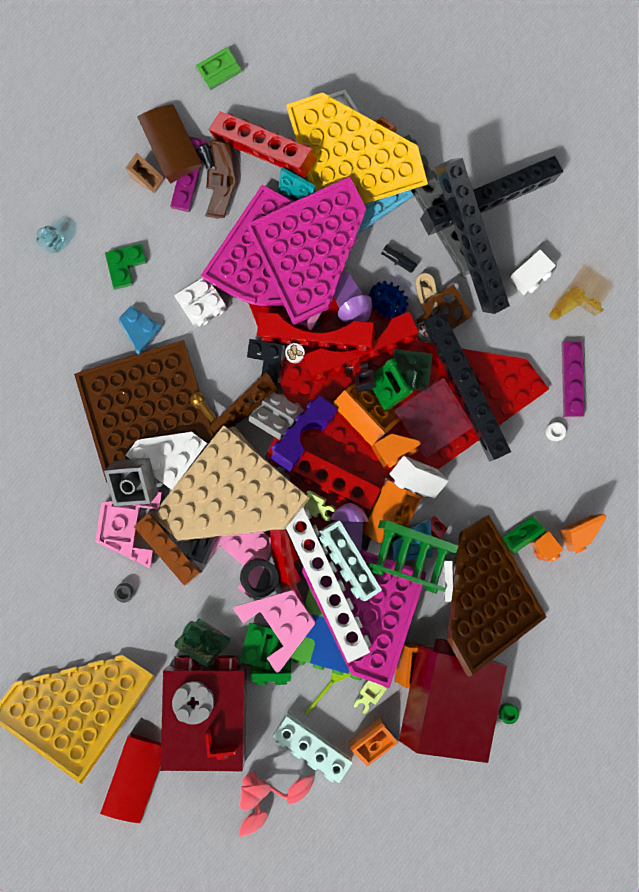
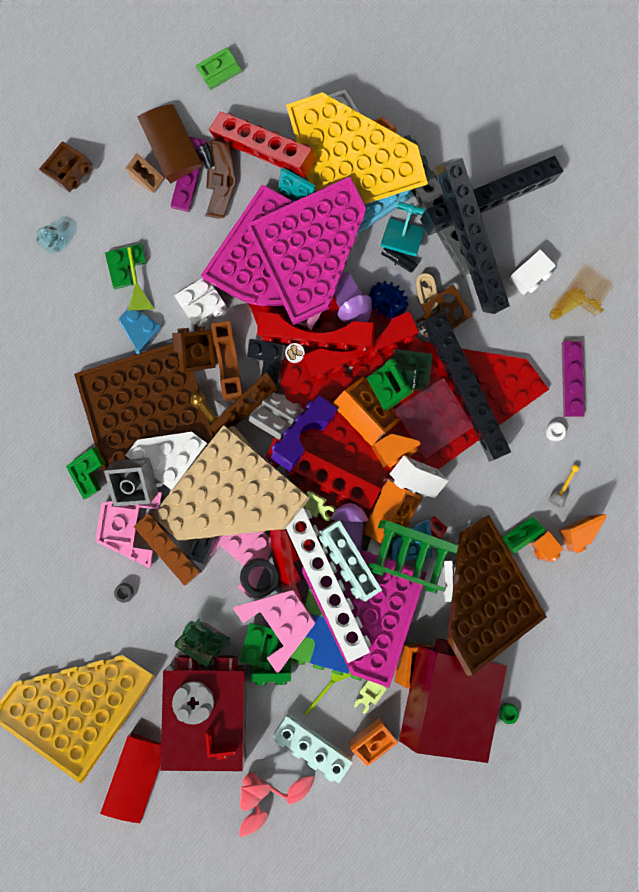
black plate [355,360,376,392] -> none
none -> reddish brown plate [39,141,93,193]
none -> green plate [66,447,106,500]
none -> lime piece [127,247,154,311]
none -> reddish brown plate [172,326,216,372]
none -> dark orange arch [211,320,243,402]
none -> teal plate [380,201,425,257]
none -> hinge [549,464,579,508]

